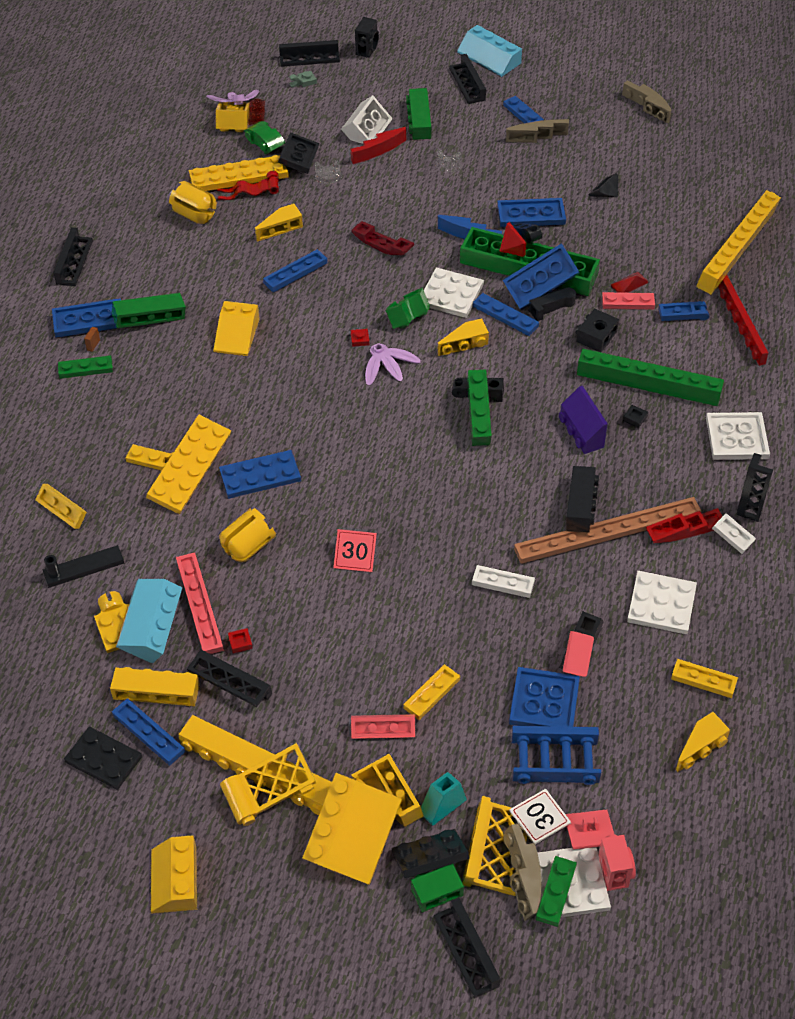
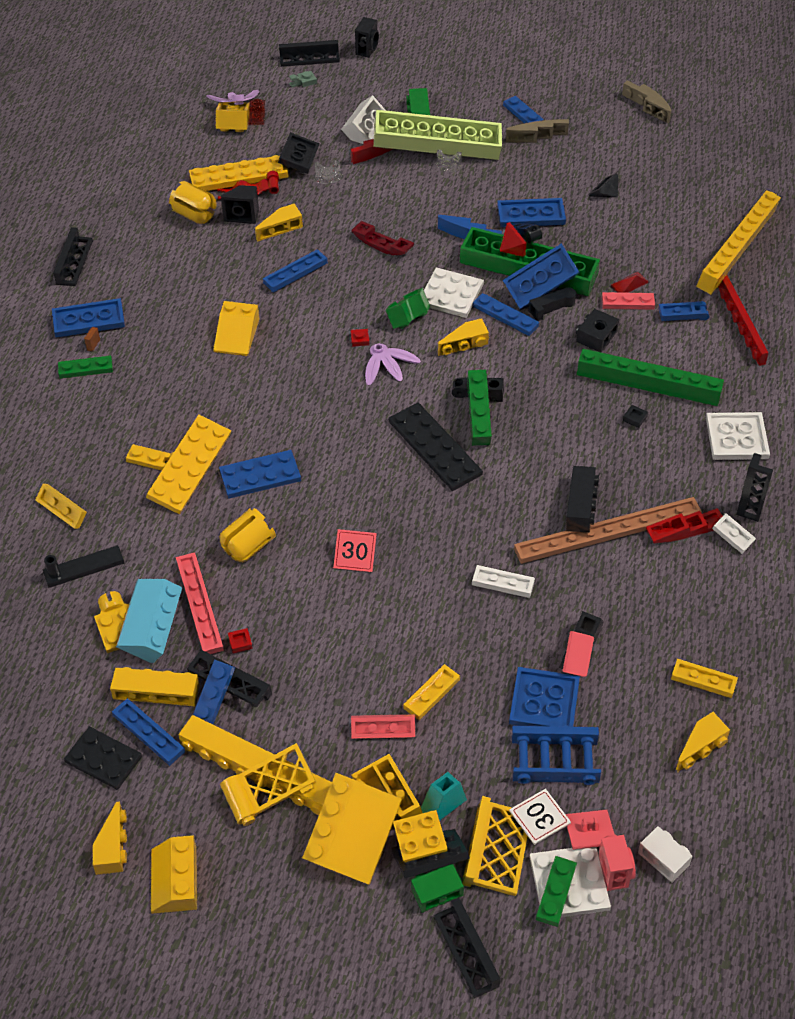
green brick [112,293,186,328] -> none
green brick [244,121,286,154] -> none
black fence [449,53,486,104] -> none
medium azure slope [457,25,522,77] -> none
dark tan slope [503,823,542,921] -> none
dark purple slope [559,386,608,454] -> none
white plate [627,571,697,634] -> none
none -> yellow slope [93,801,127,875]
none -> blue plate [193,659,236,724]
none -> black slope [221,185,259,224]
none -> yellowish green brick [373,110,502,160]
none -> black plate [388,402,483,492]
none -> yellow bracket [393,810,447,862]
none -> white brick [638,827,692,882]

